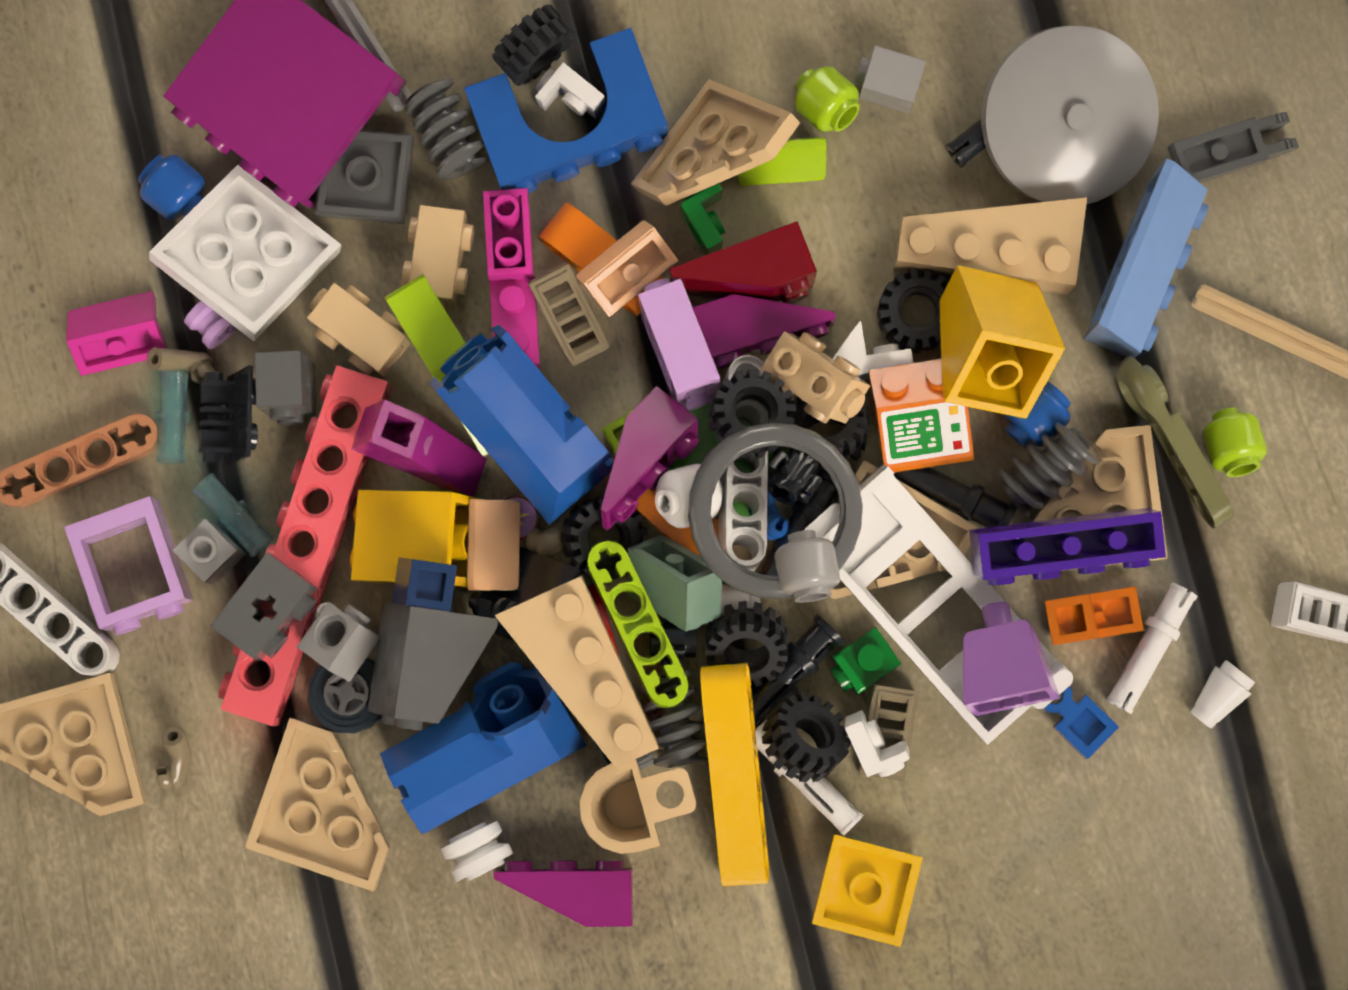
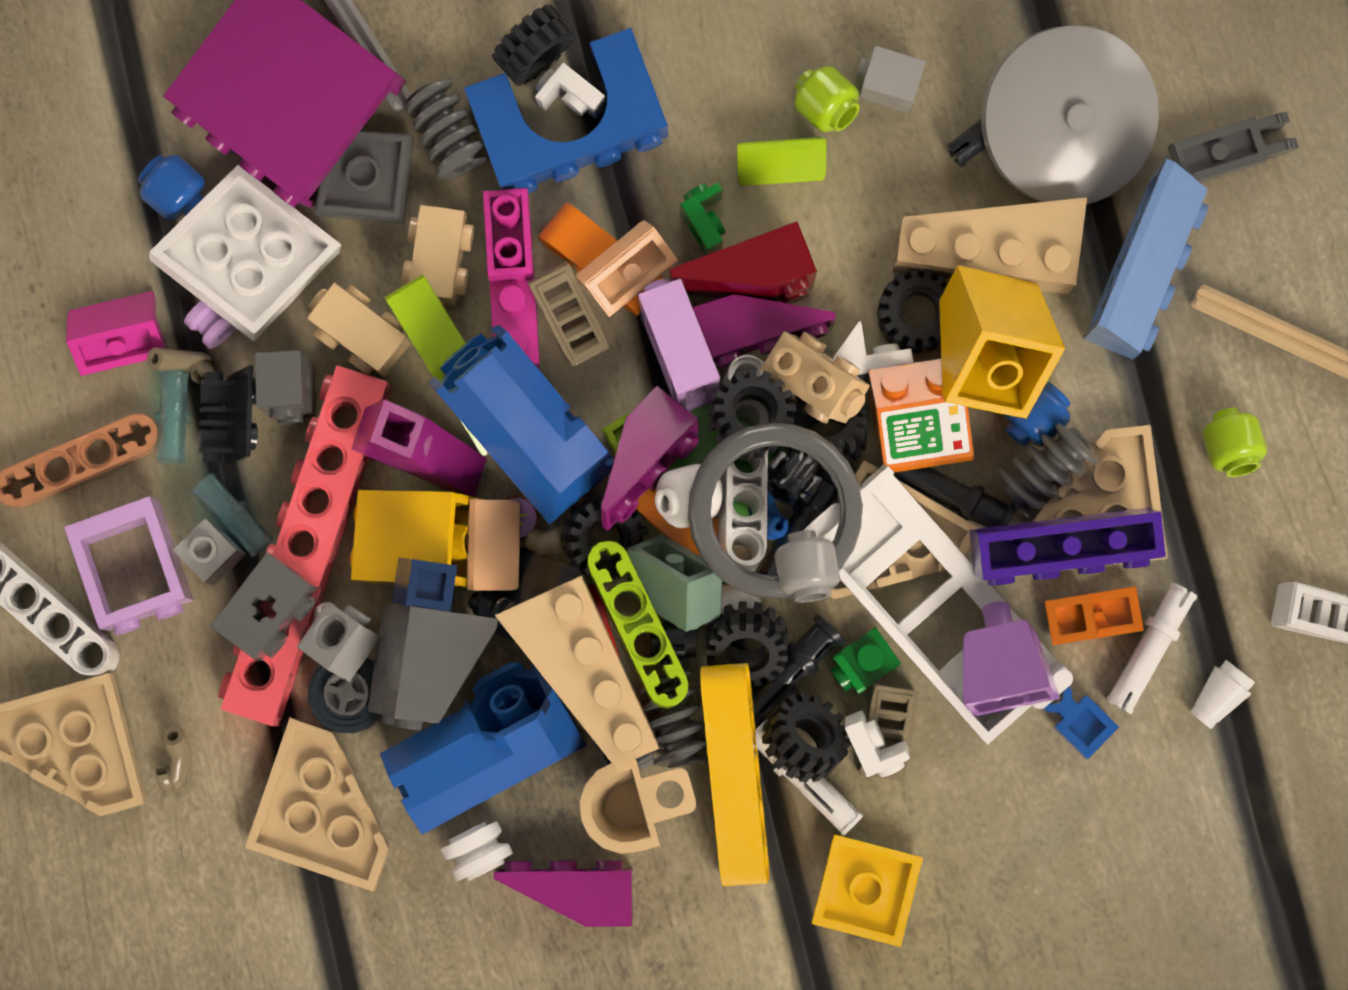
tan plate [631,79,800,206] -> none
olive beam [1116,355,1234,529] -> none

